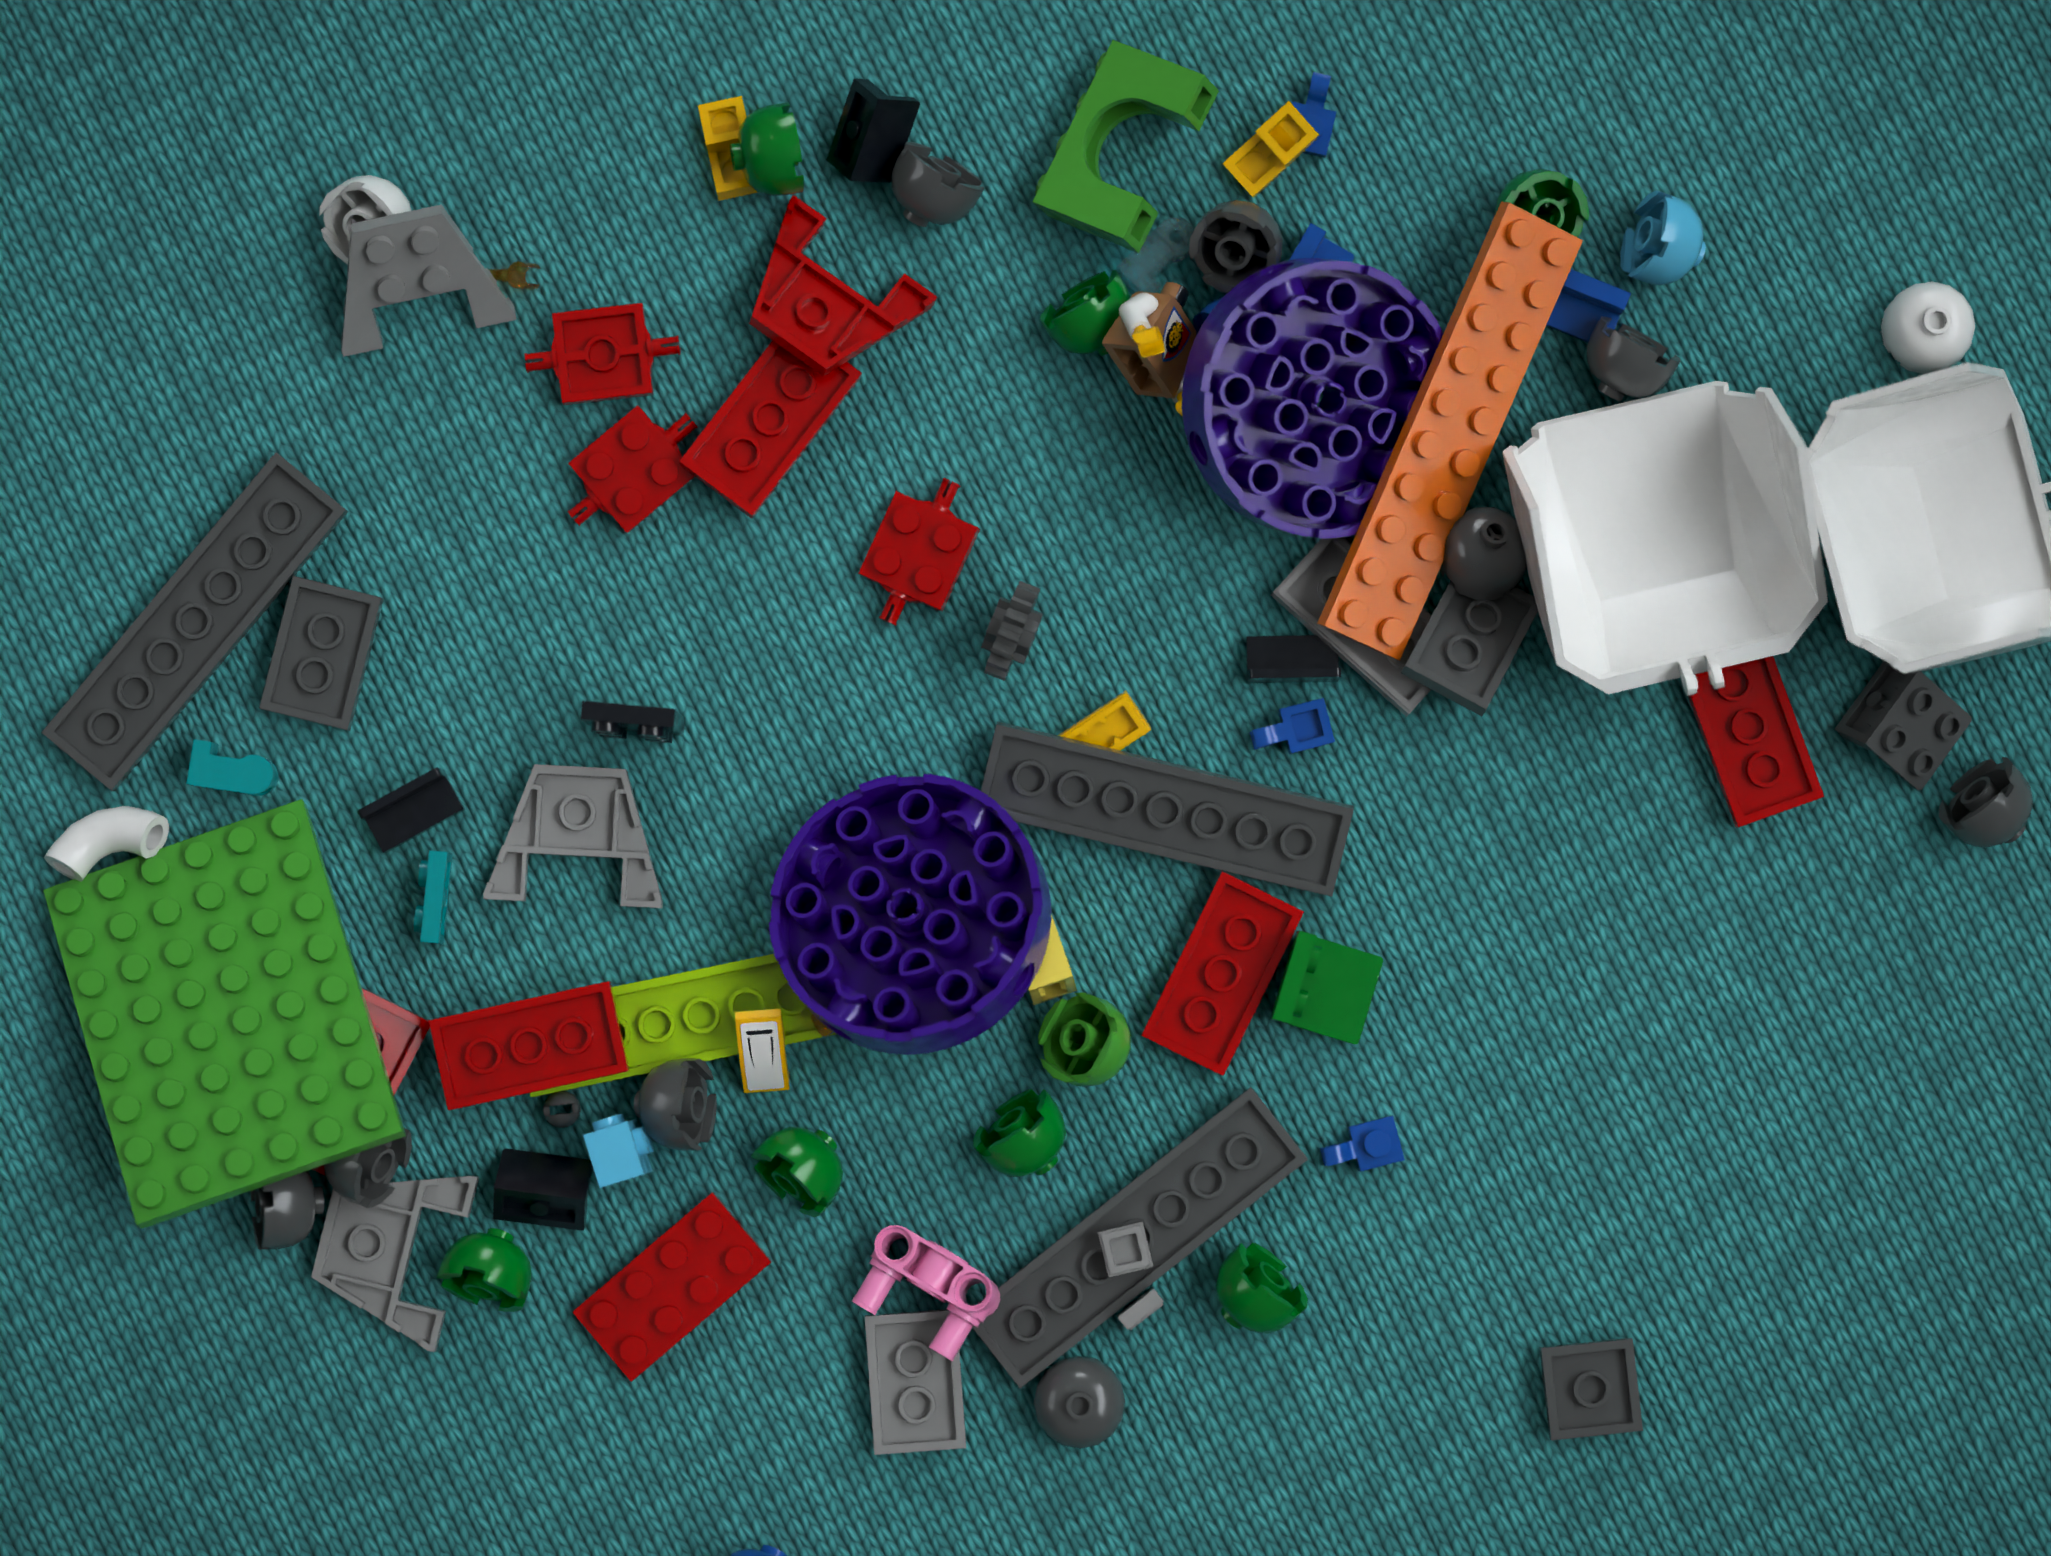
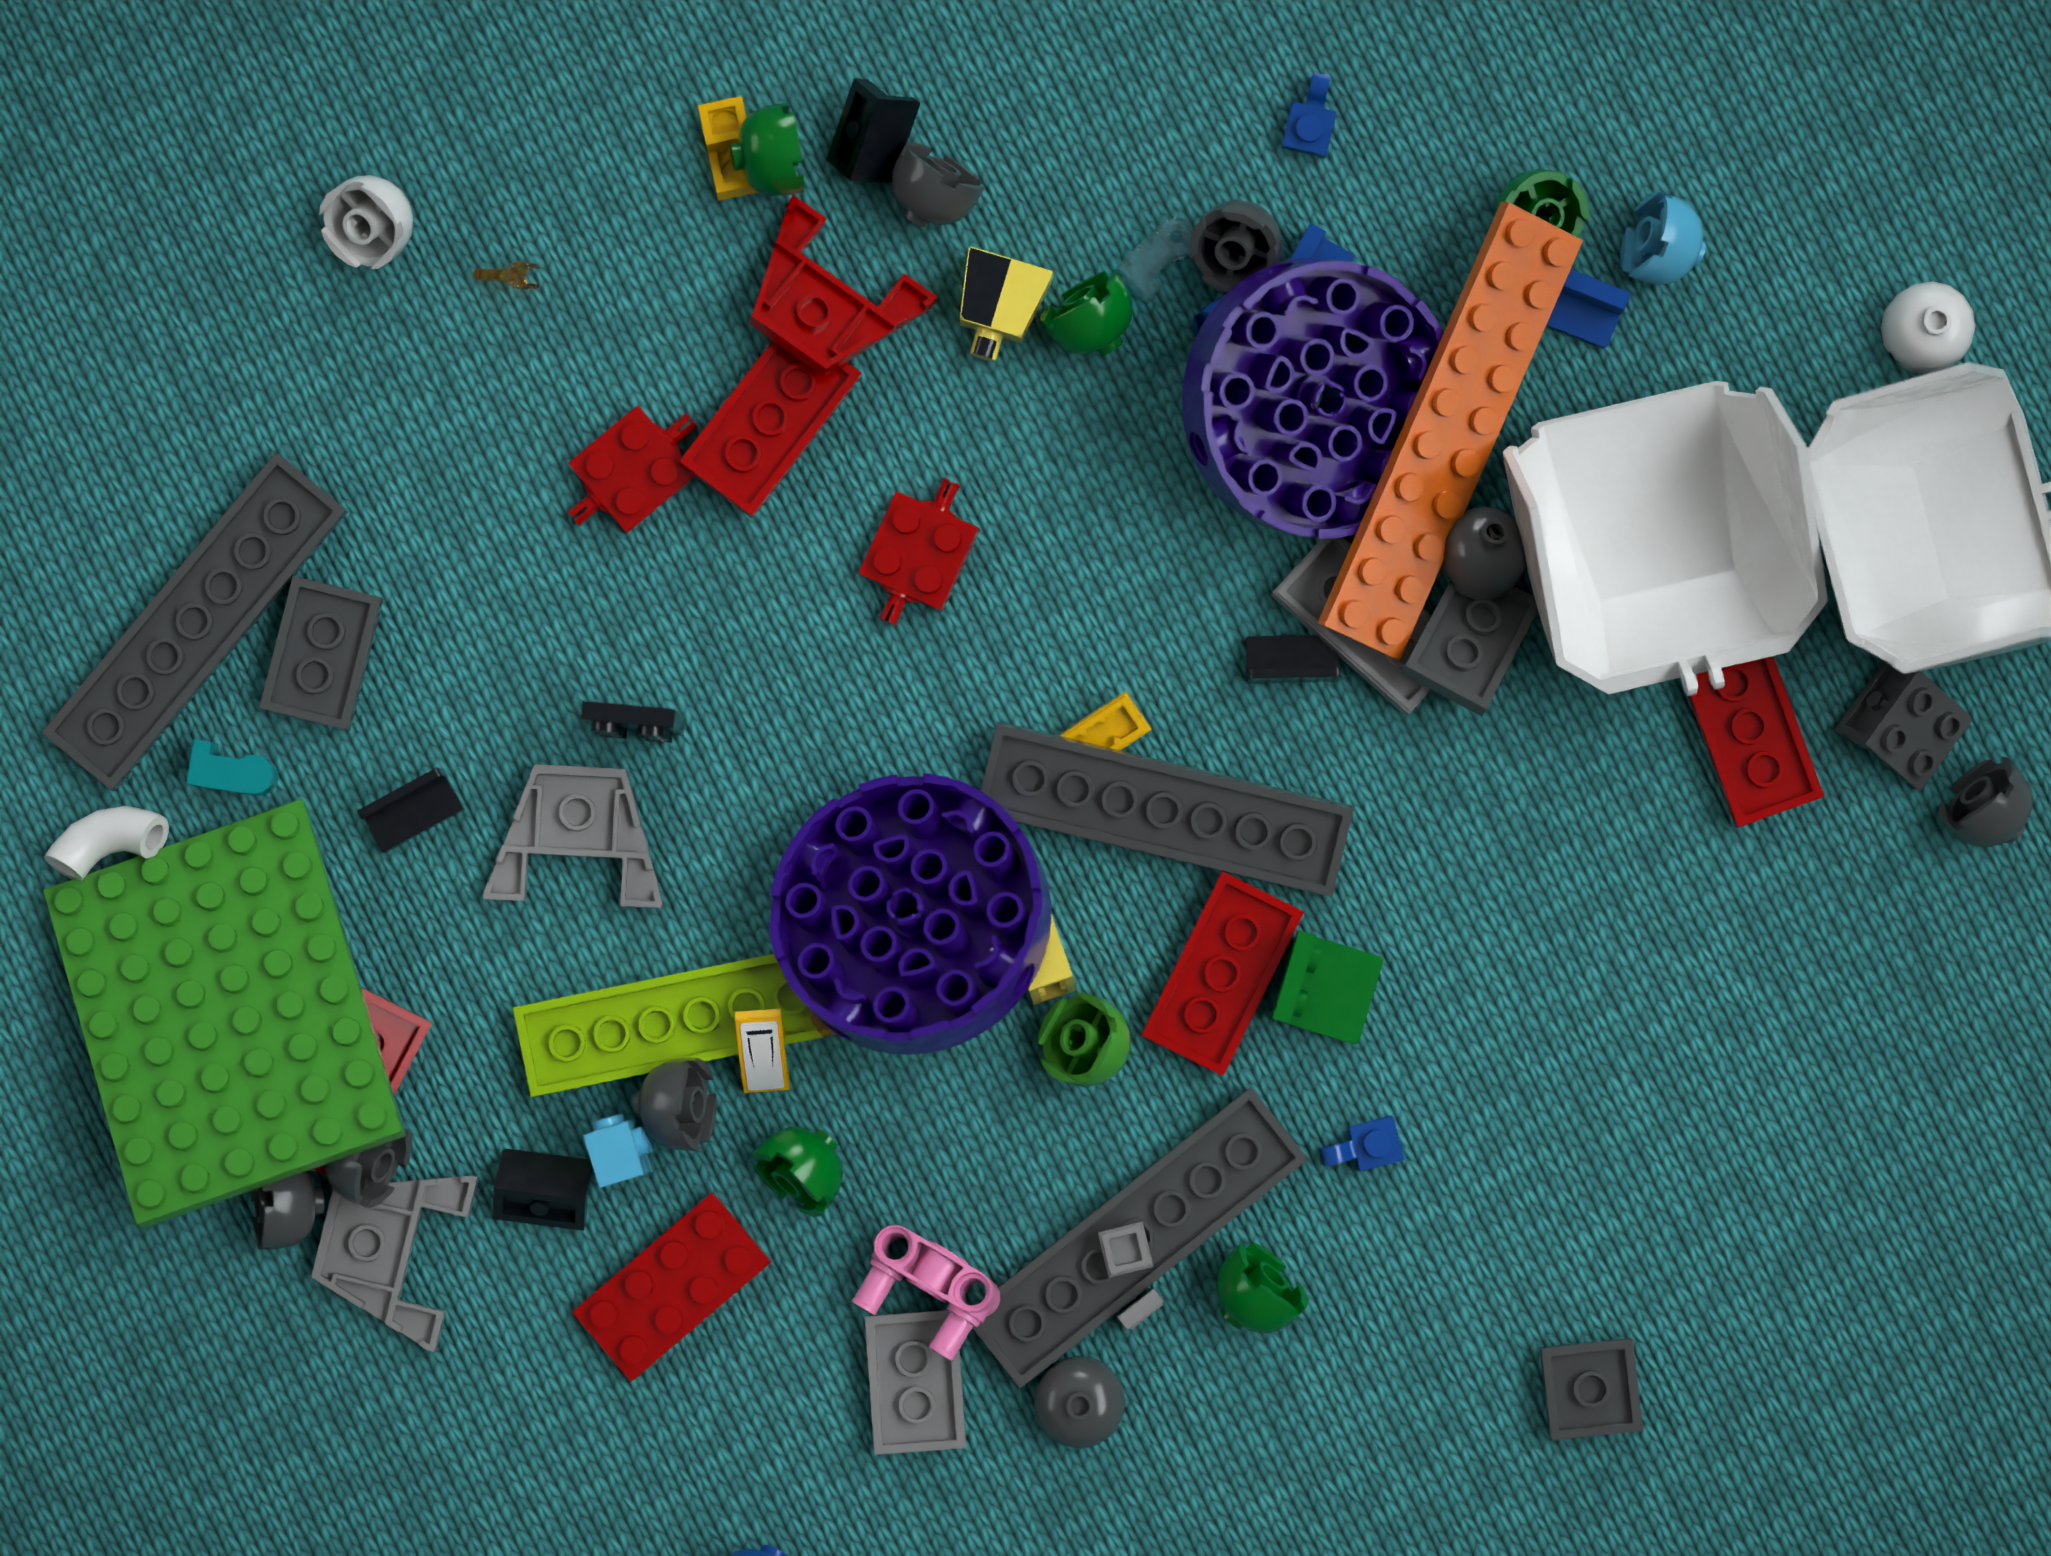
light grey wing [341,204,516,357] -> none
teal plate [414,850,453,944] -> none
red plate [429,981,630,1111] -> none
green cylinder [437,1228,532,1312] -> none
red plate [524,303,681,405] -> none
dark grey hinge [543,1091,581,1128] -> none
green cylinder [973,1089,1066,1177] -> none
dark grey gear [981,581,1043,681] -> none
bright green arch [1032,40,1219,253] -> none
torso [1102,282,1196,417] -> none
yellow slope [1222,101,1320,198] -> none
blue plate [1249,698,1335,754] -> none
dark grey cylinder [1586,317,1681,401] -> none
none -> torso [960,246,1053,362]

